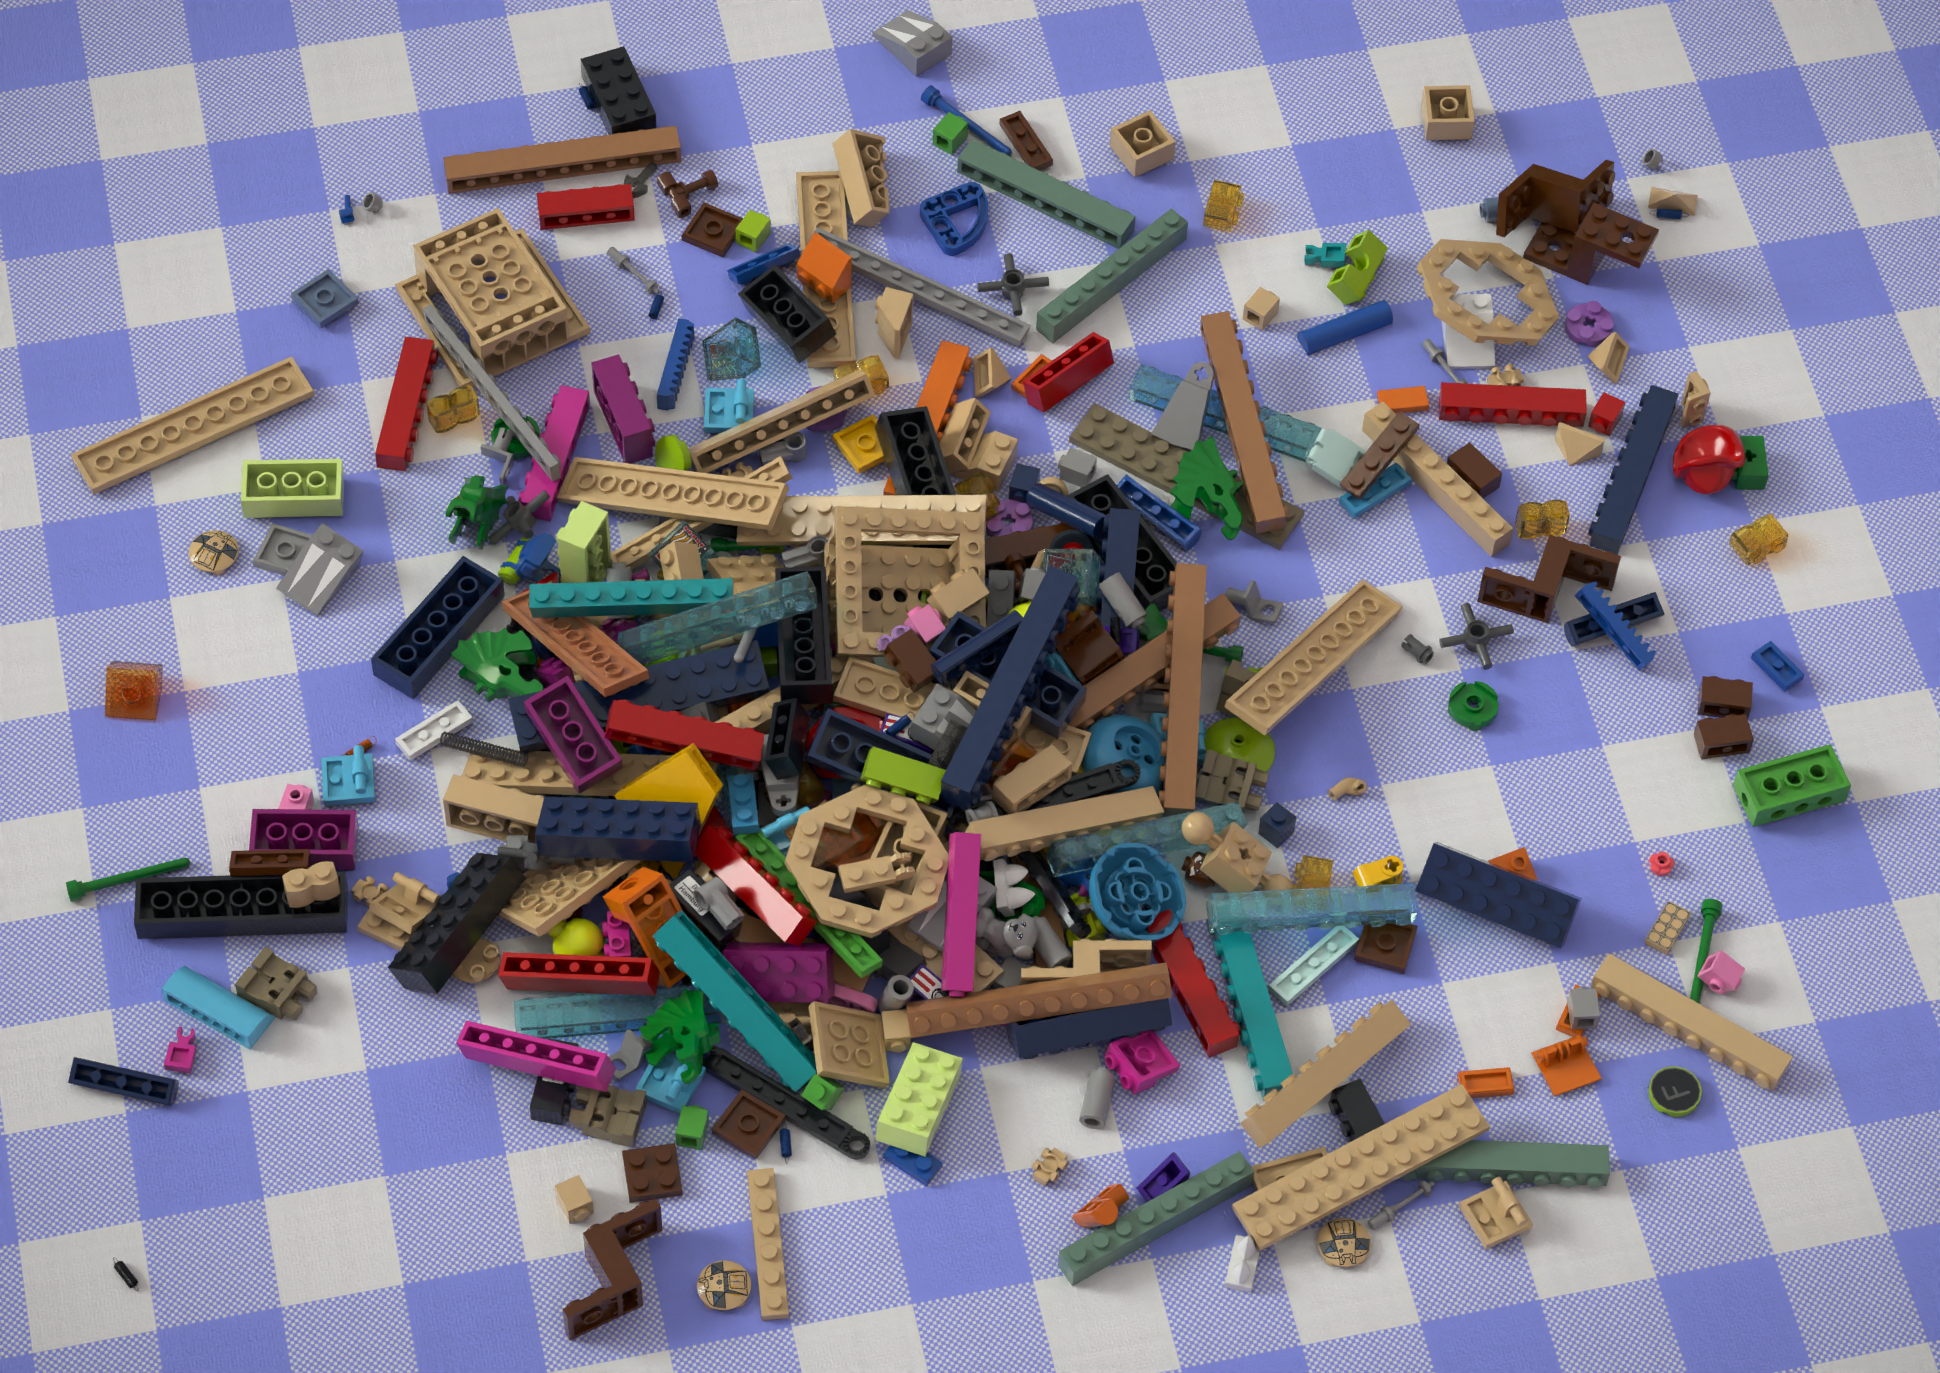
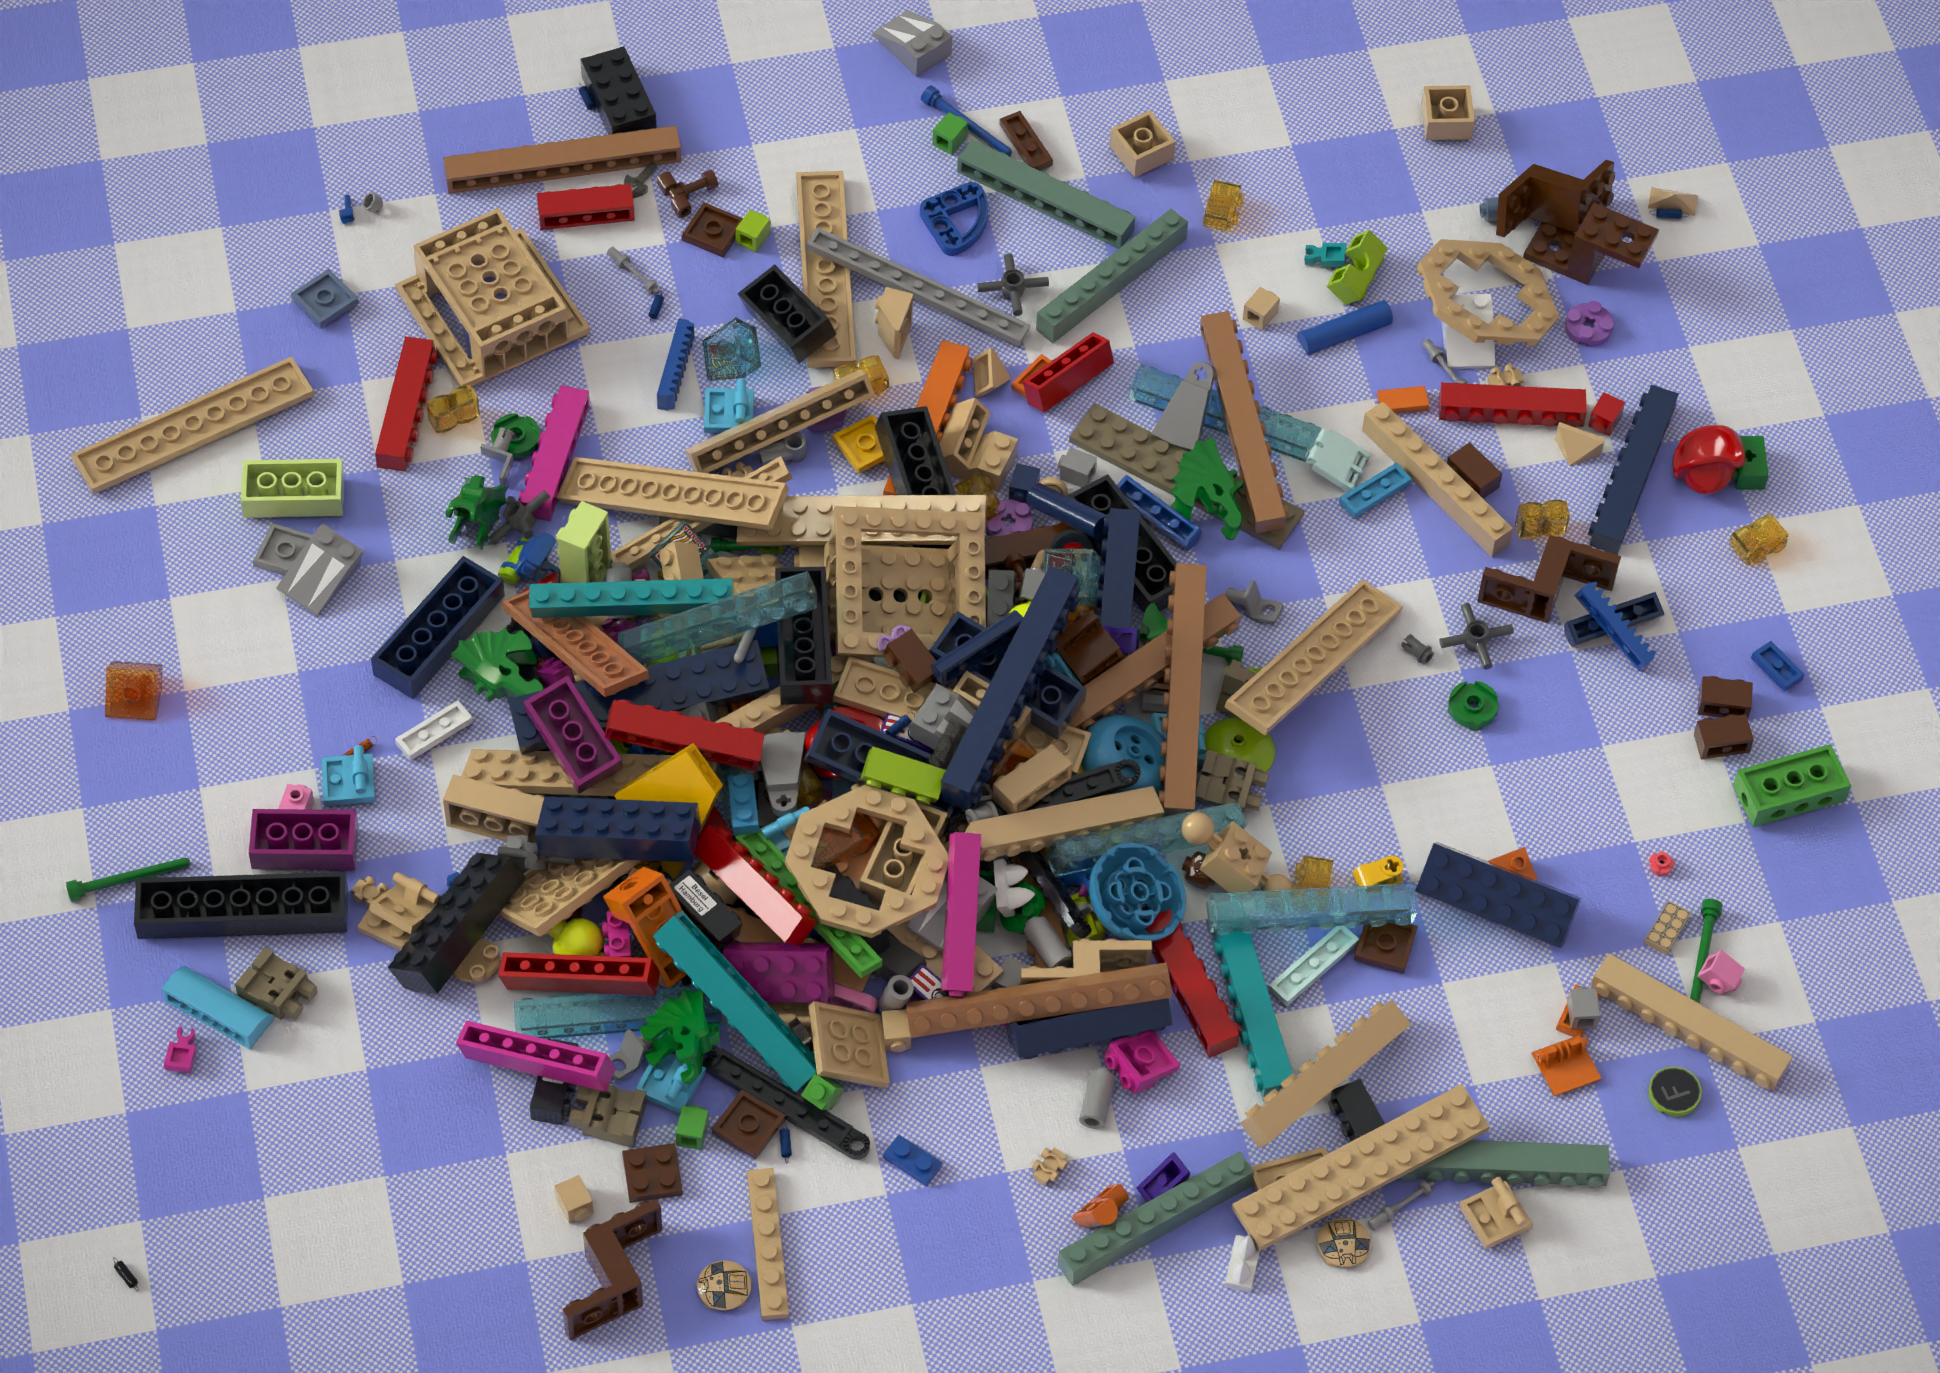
dark blue brick [68,1057,179,1106] -> none
tan dish [189,530,239,575] -> none
reddish brown plate [229,849,310,876] -> none
tan brick [282,861,340,908] -> none
light grey plate [423,304,561,482] -> none
dark grey piece [440,731,529,767] -> none
magenta brick [591,354,656,464] -> none
lime tile [655,435,692,471] -> none
light grey piece [693,877,744,930] -> none
blue plate [727,243,801,285] -> none
black brick [764,698,810,780] -> none
light grey piece [781,535,828,567] -> none
orange slope [797,232,852,304] -> none
tan wedge [833,129,889,228] -> none
tan hinge [838,852,916,893] -> none
yellowish green brick [875,1042,963,1157] -> none
bright pink brick [903,604,945,645] -> none
tan brick [927,568,990,625] -> none
light grey animal [975,907,1038,961] -> none
light grey brick [1099,572,1147,629] -> none
black piece [1110,609,1122,644] -> none
dark blue brick [1258,802,1296,849] -> none
tan arm [1328,777,1367,801] -> none
reddish brown plate [1340,411,1420,500] -> none
orange tile [1457,1067,1515,1098] -> none
tan slope [1587,332,1630,384] -> none
light grey hinge [1642,148,1663,169] -> none
tan bracket [1680,371,1711,428] -> none

